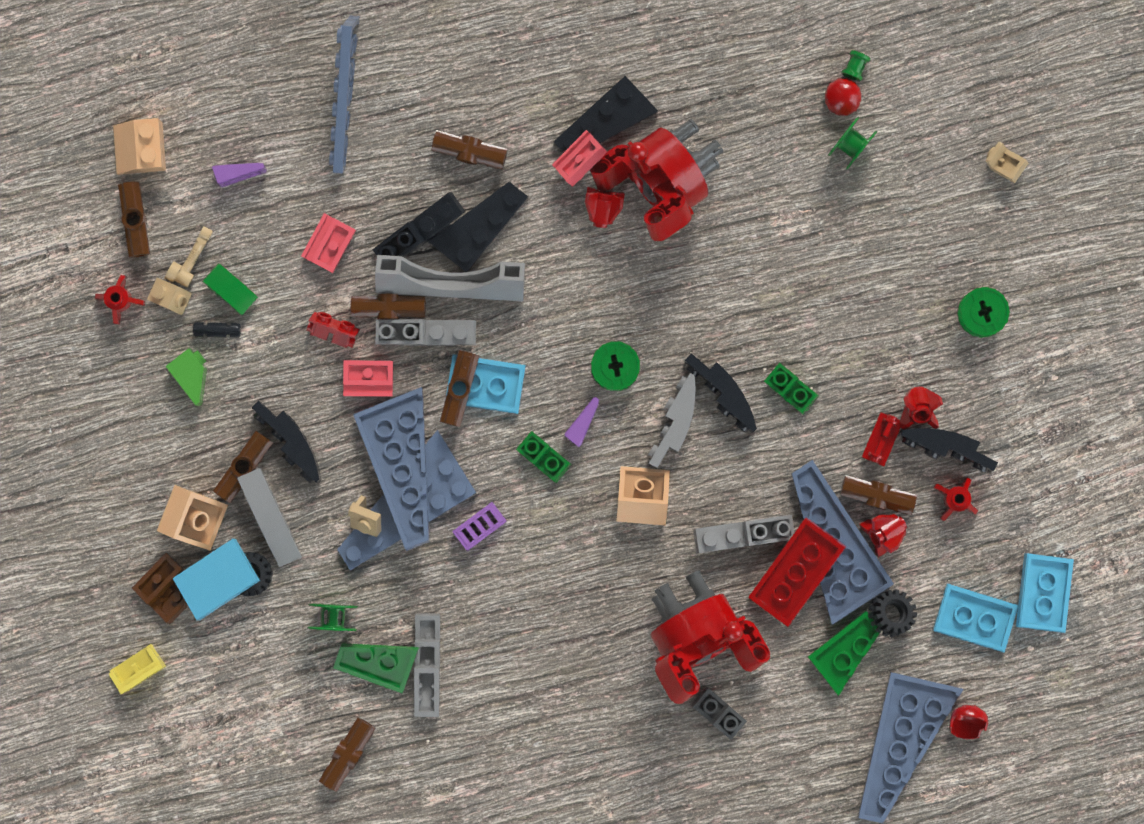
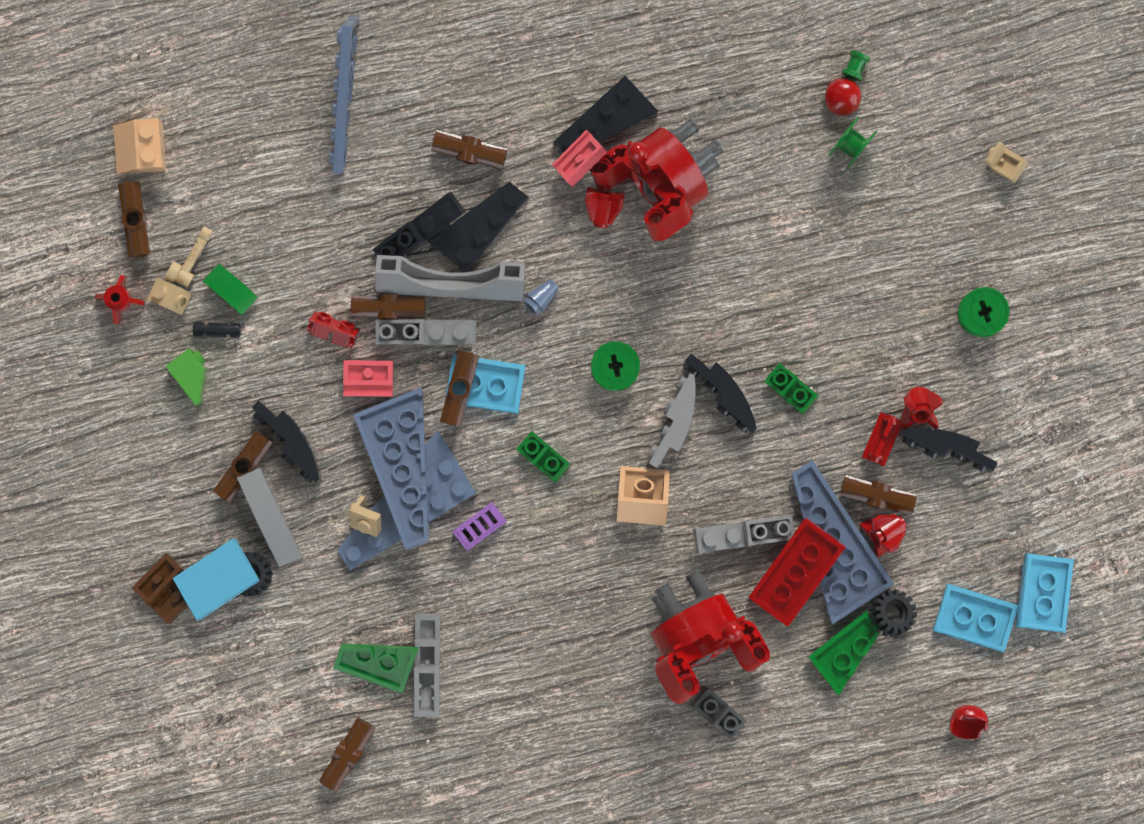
light yellow hinge [109,644,166,694] -> none
light nougat slope [157,485,228,551] -> none
medium lavender slope [212,163,267,188] -> none
coral plate [301,213,356,273] -> none
green piece [307,604,358,631] -> none
medium lavender slope [564,397,599,447] -> none
sand blue wing [858,672,964,824] -> none
red brick [933,477,978,521] -> none
none -> sand blue cone [523,279,559,315]

